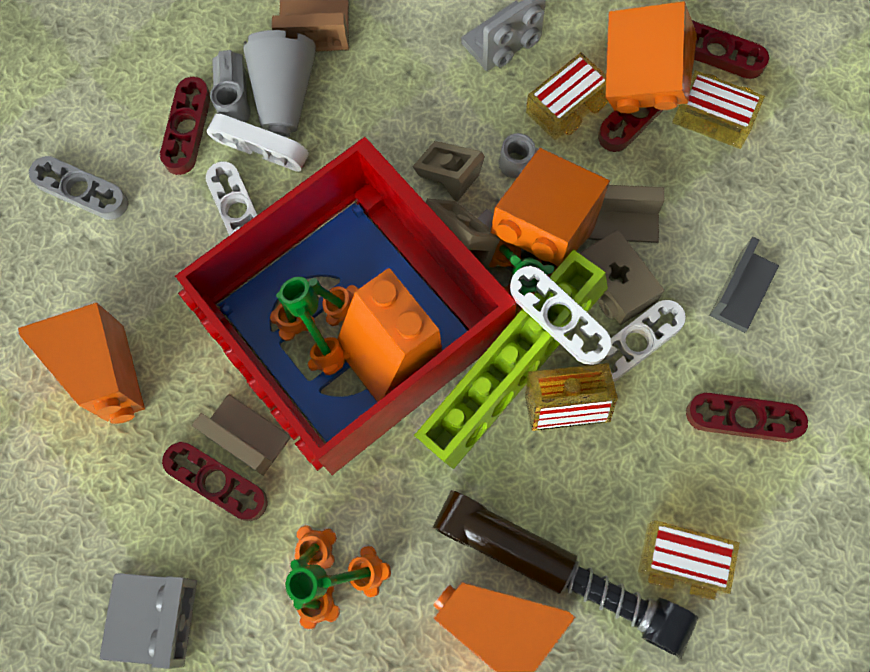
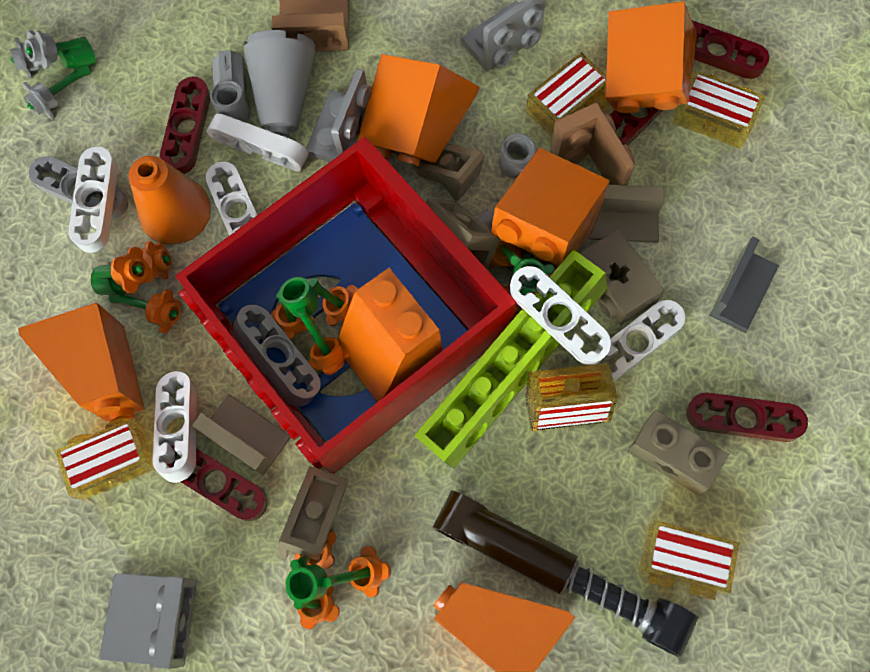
none -> light grey plant [11,30,96,120]
none -> brick [55,418,155,501]
none -> white beam [68,146,118,253]
none -> orange plant [91,241,181,334]
none -> orange cone [129,156,211,245]
none -> white beam [153,371,197,482]
none -> light grey beam [232,305,321,406]
none -> dark tan panel [278,466,349,561]
none -> light grey bracket [306,68,371,162]
none -> orange slope [357,54,479,167]
none -> medium nougat bracket [550,102,635,186]
none -> dark tan brick [628,410,729,496]

